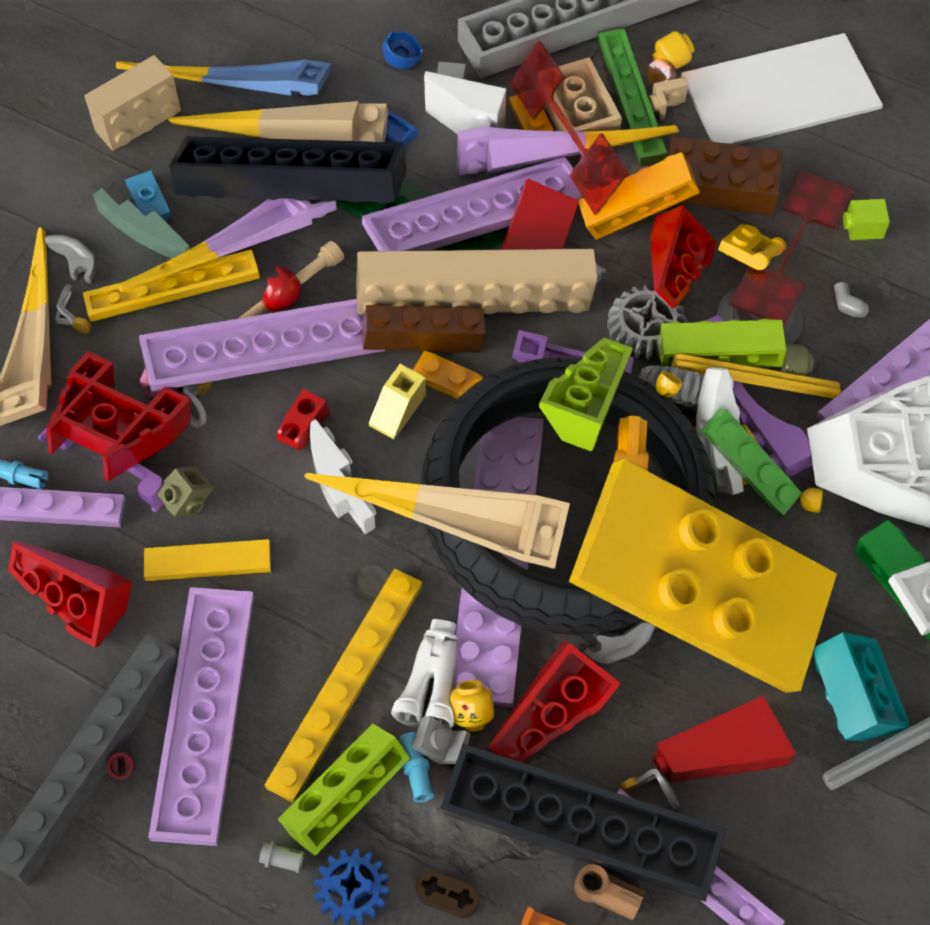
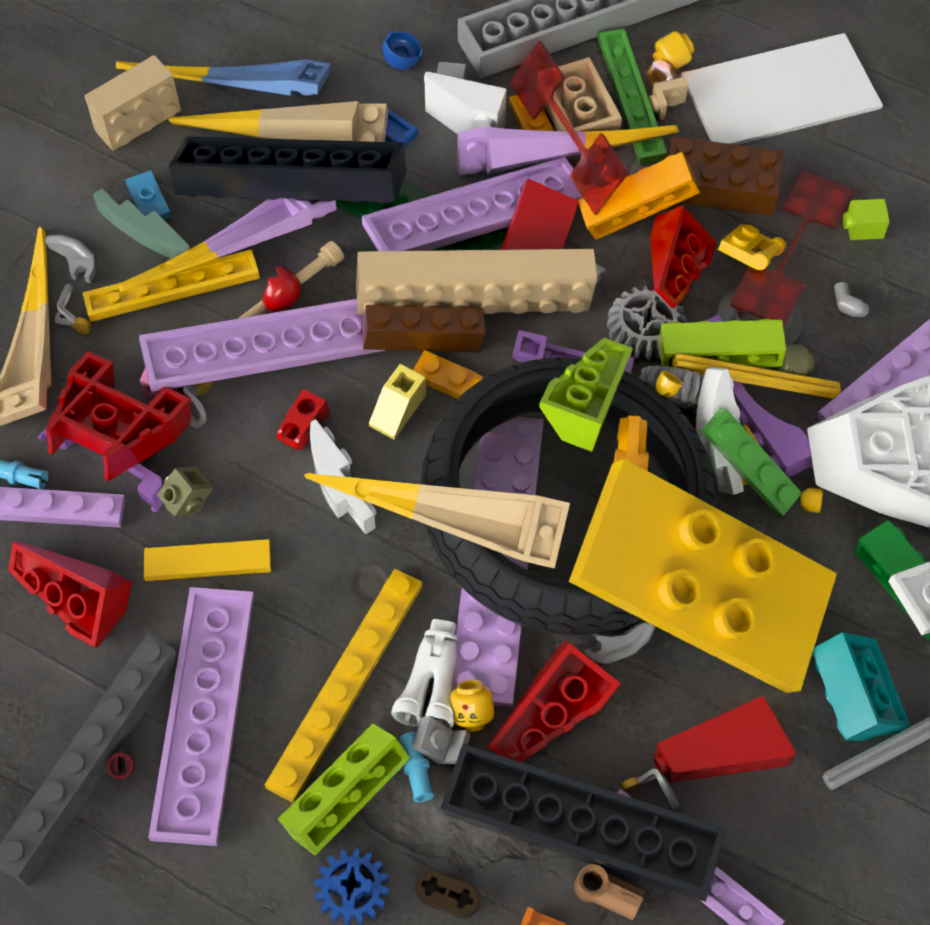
light grey pin [259,841,305,873] -> none

